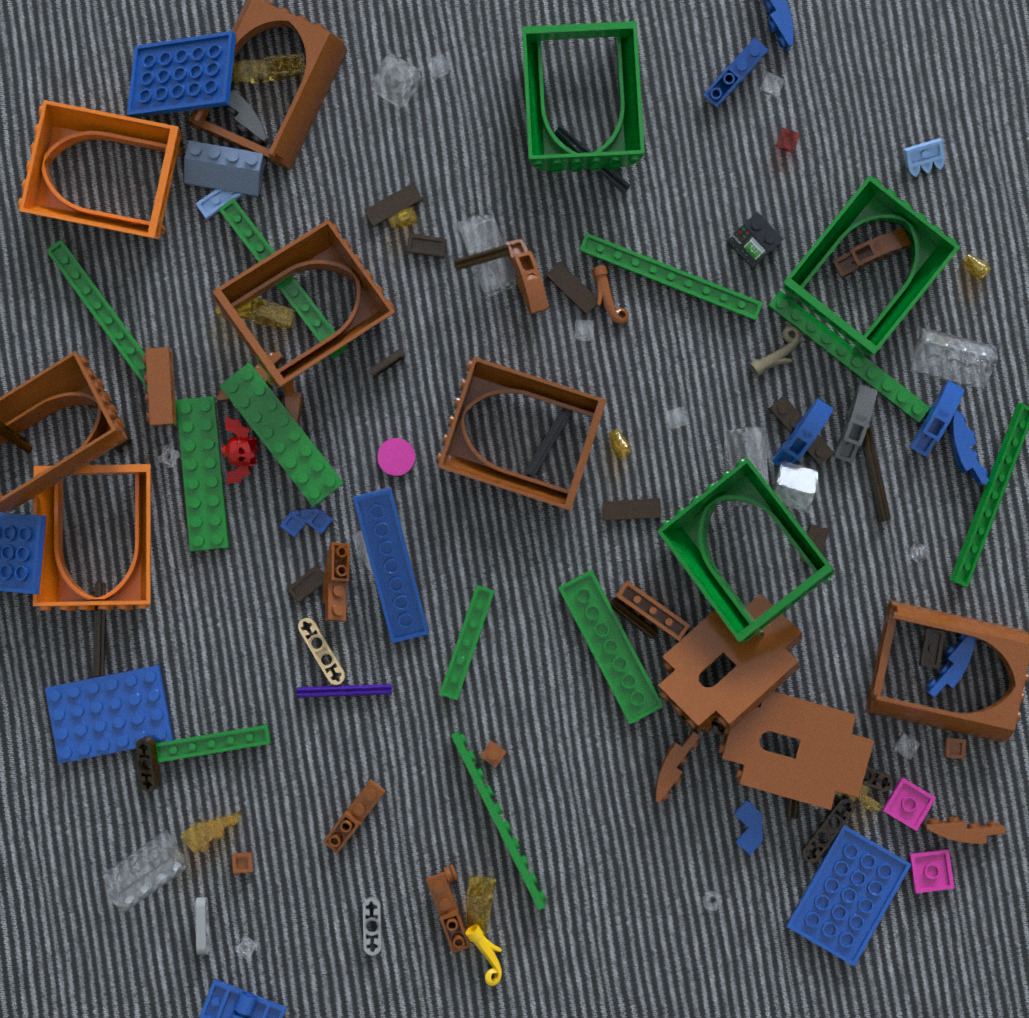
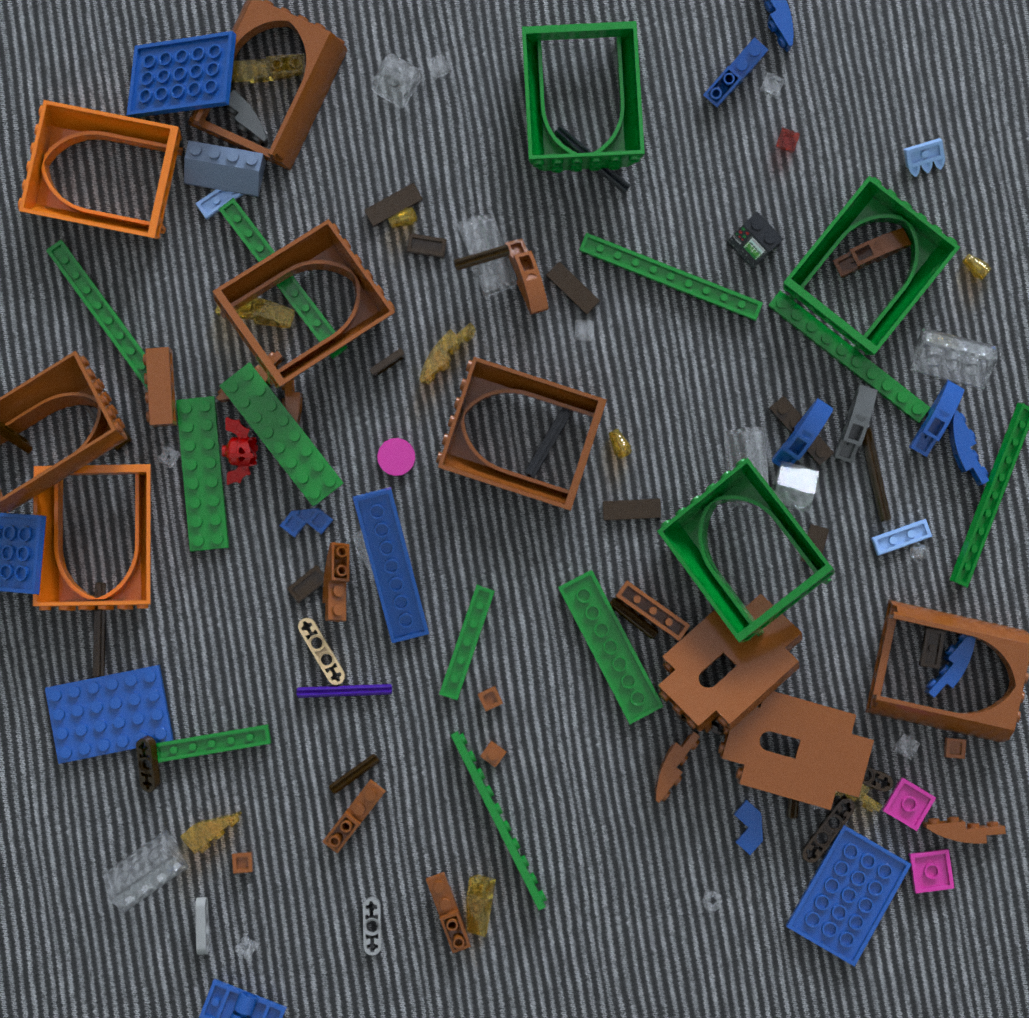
dark orange bush [444,864,459,884] -> none
yellow plant [465,924,502,986] -> none
dark orange plant [591,265,629,324] -> none
clear plate [665,406,689,430] -> none
dark tan plant [749,326,800,377] -> none
none -> dark brown axle [329,754,380,794]
none -> clear yellow slope [419,322,476,385]
none -> dark orange plate [478,686,503,711]
none -> light blue tile [871,519,932,556]

